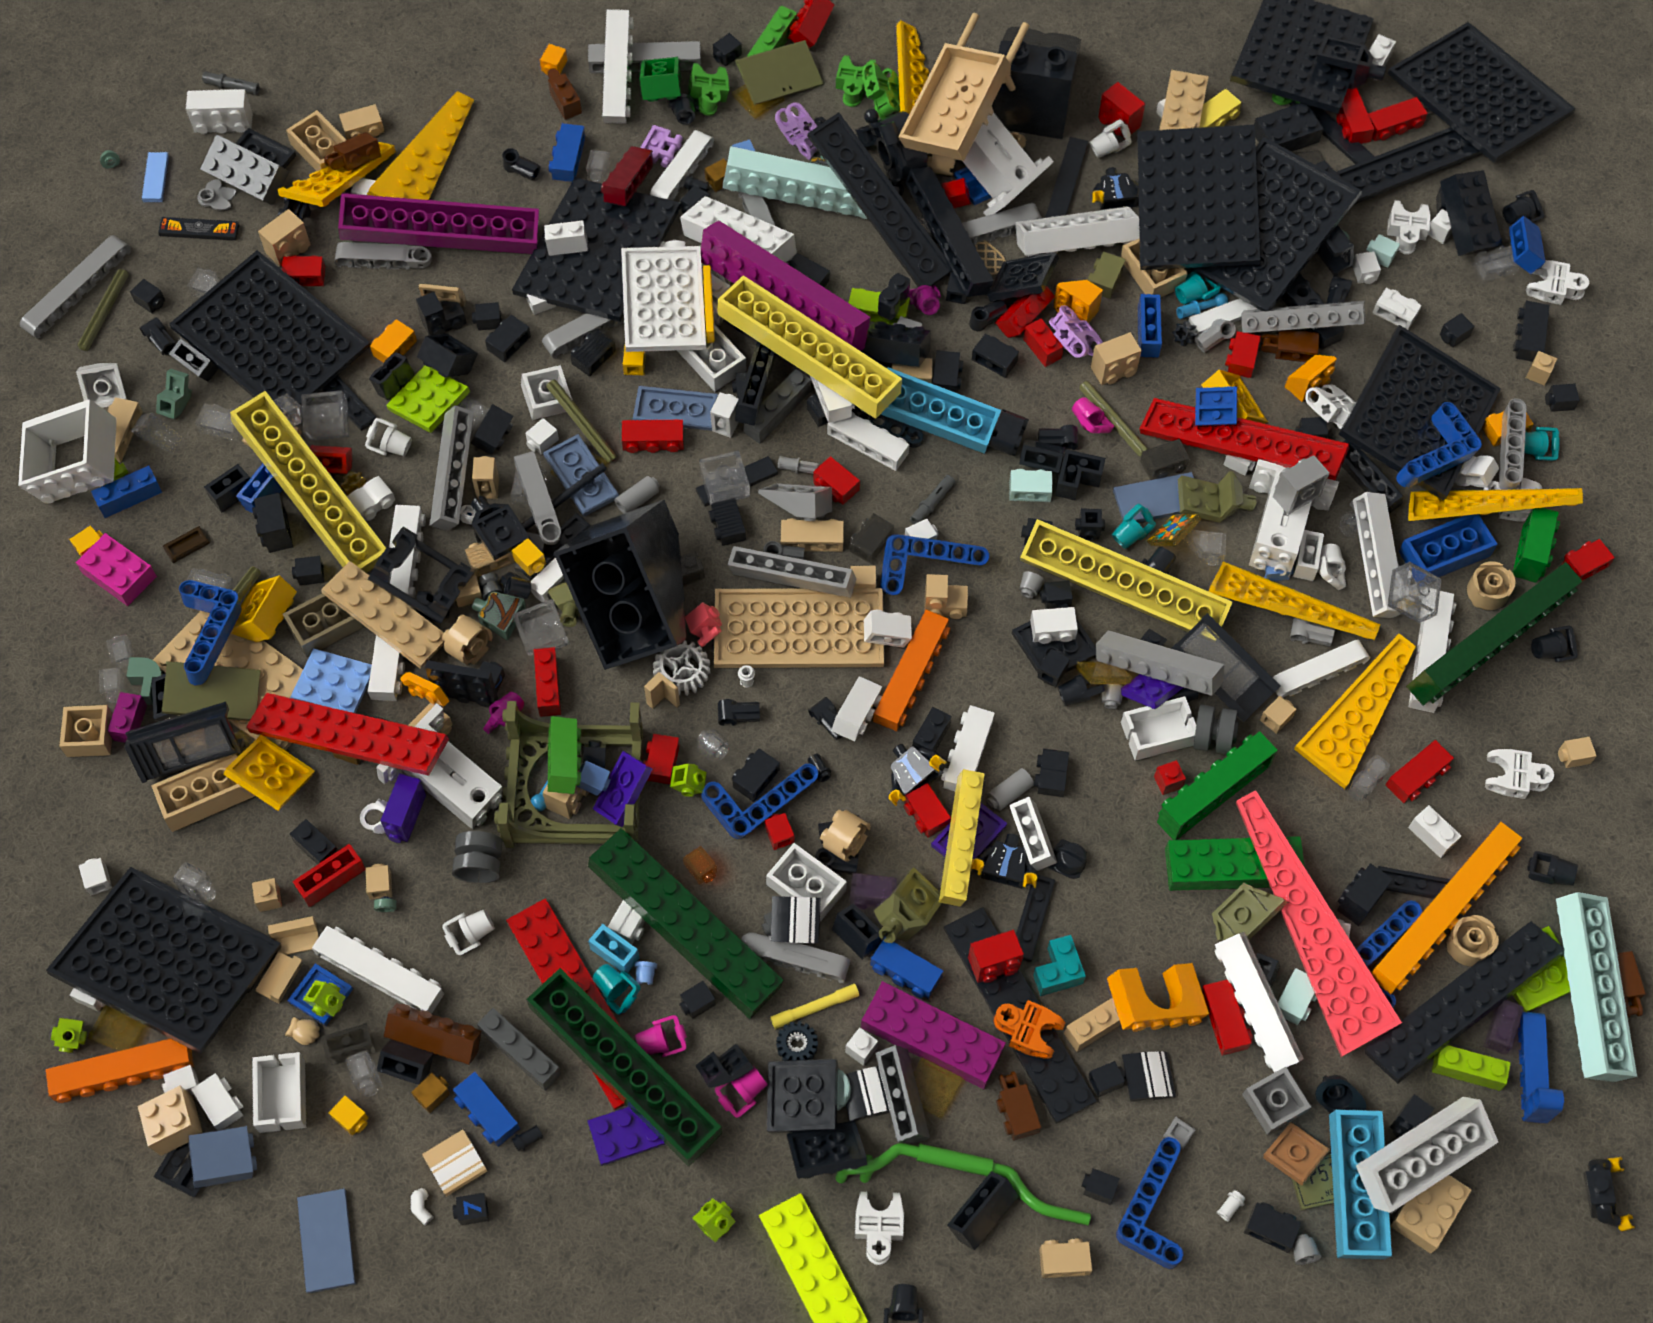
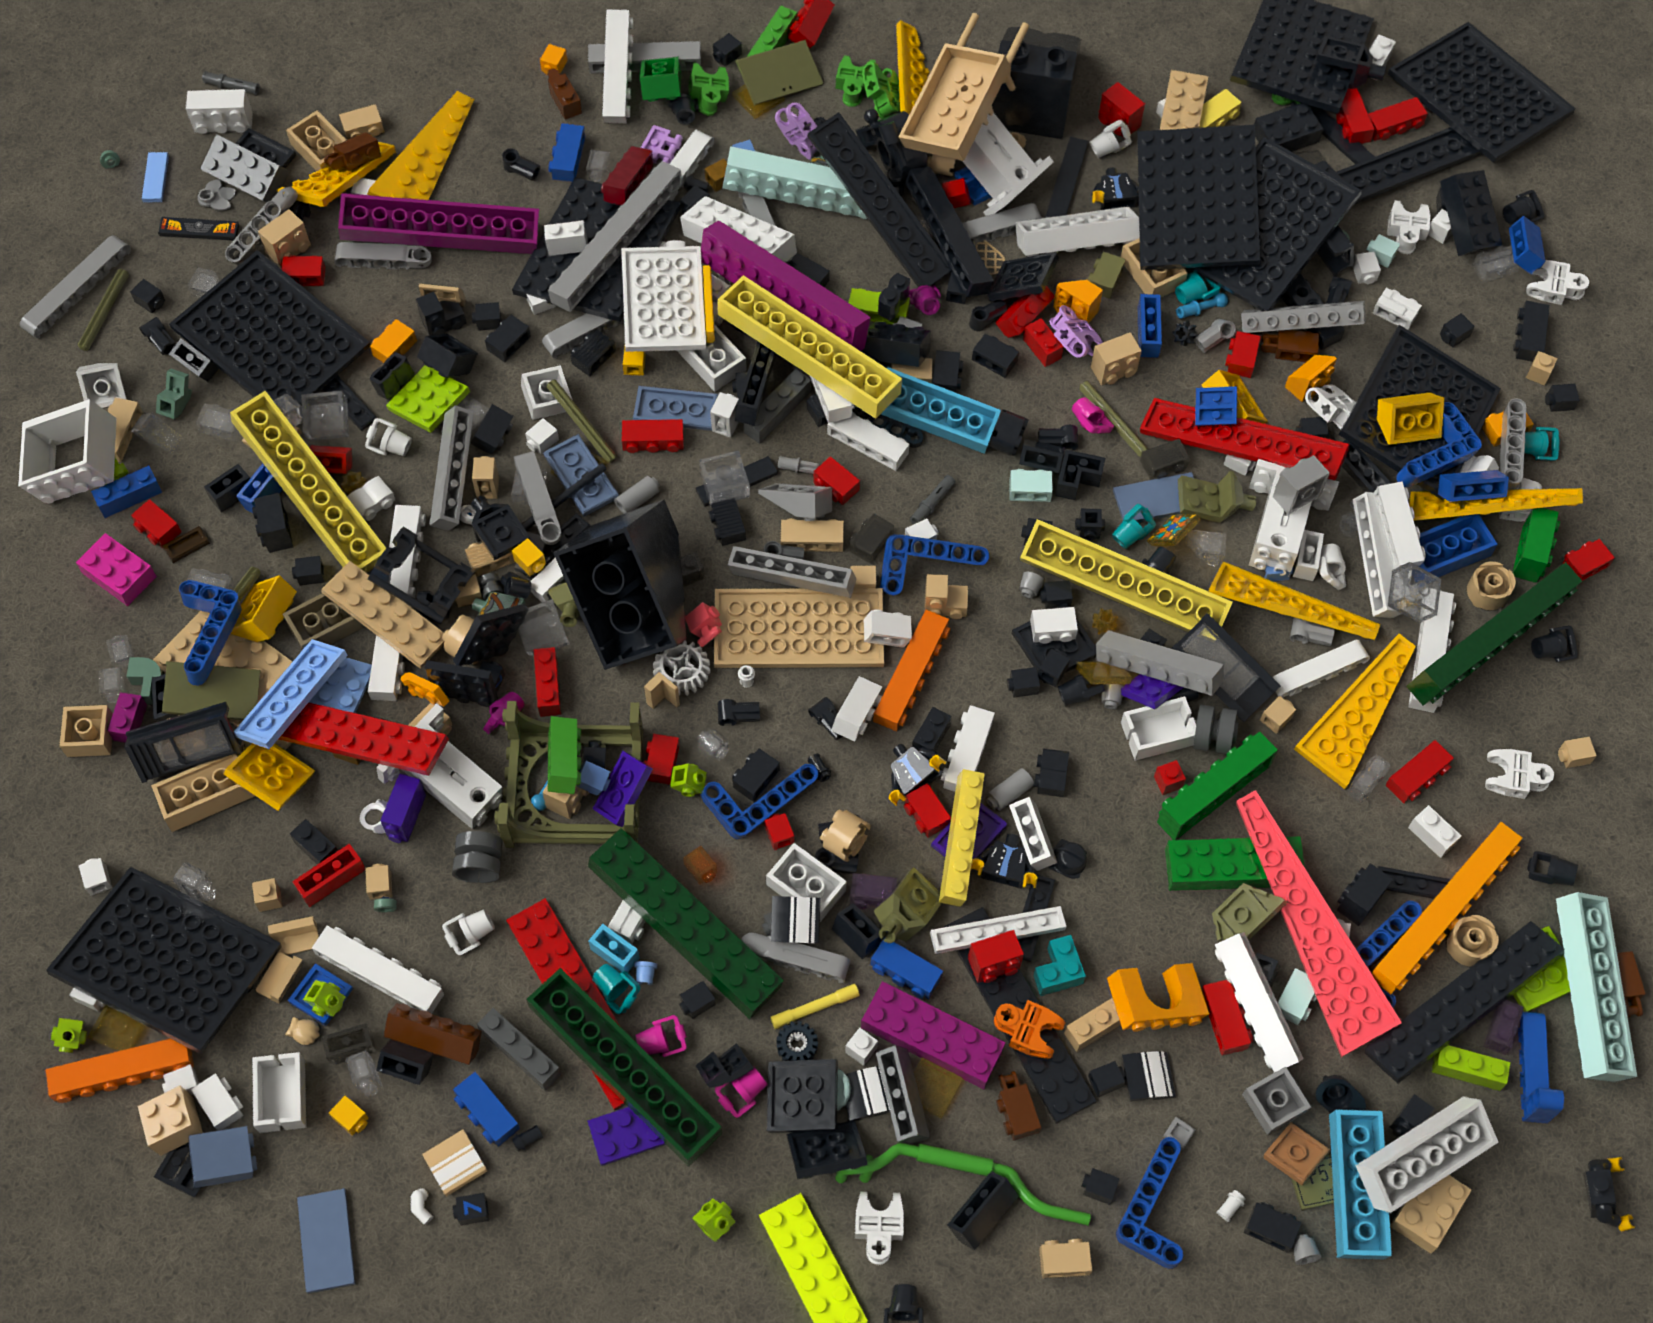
yellow brick [69,525,103,557] -> none
pearl gold brick [411,1073,450,1113] -> none
white tile [1188,299,1257,334] -> none
none -> red brick [131,499,182,548]
none -> light grey piece [225,187,298,265]
none -> light blue plate [234,639,348,749]
none -> black plate [453,604,529,666]
none -> light grey brick [548,161,683,312]
none -> white plate [930,906,1066,954]
none -> black brick [1007,667,1040,698]
none -> clear yellow gear [1092,608,1118,634]
none -> white brick [1374,481,1426,571]
none -> yellow slope [1377,393,1444,445]
none -> blue brick [1438,470,1509,502]

